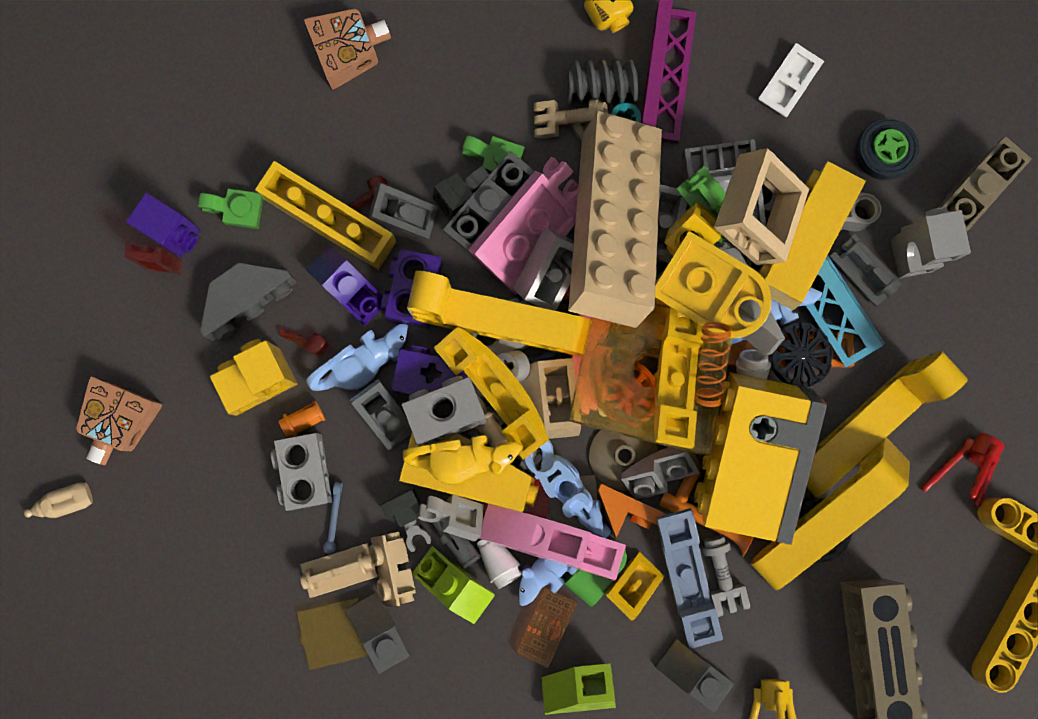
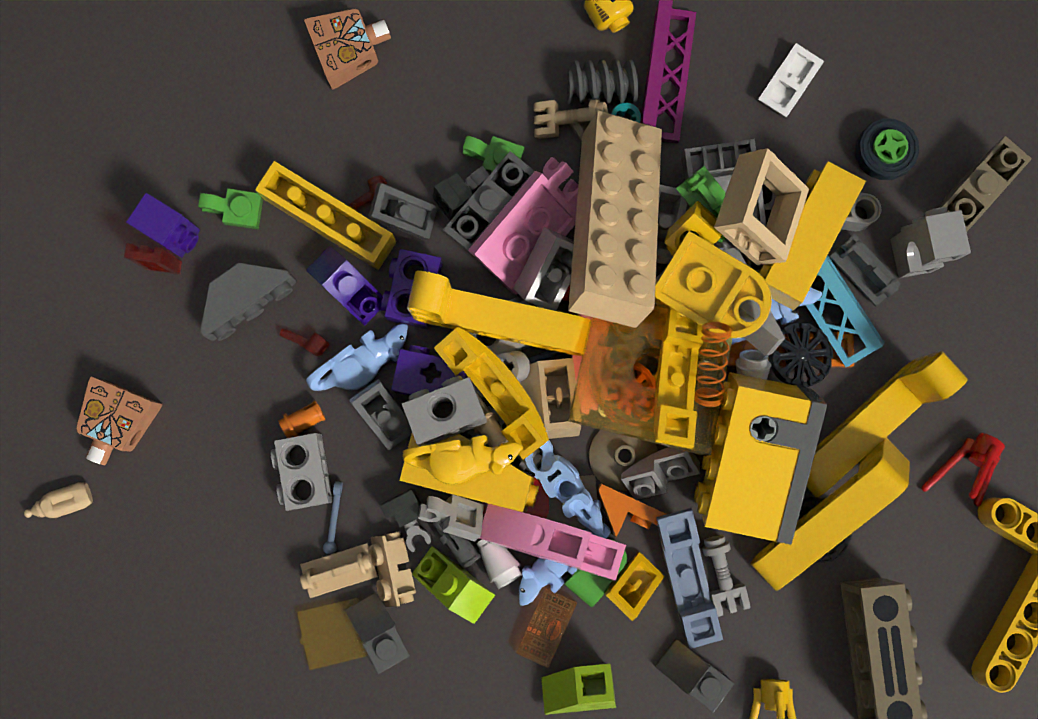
yellow brick [210,339,298,416] -> none
orange piece [659,474,754,557] -> none

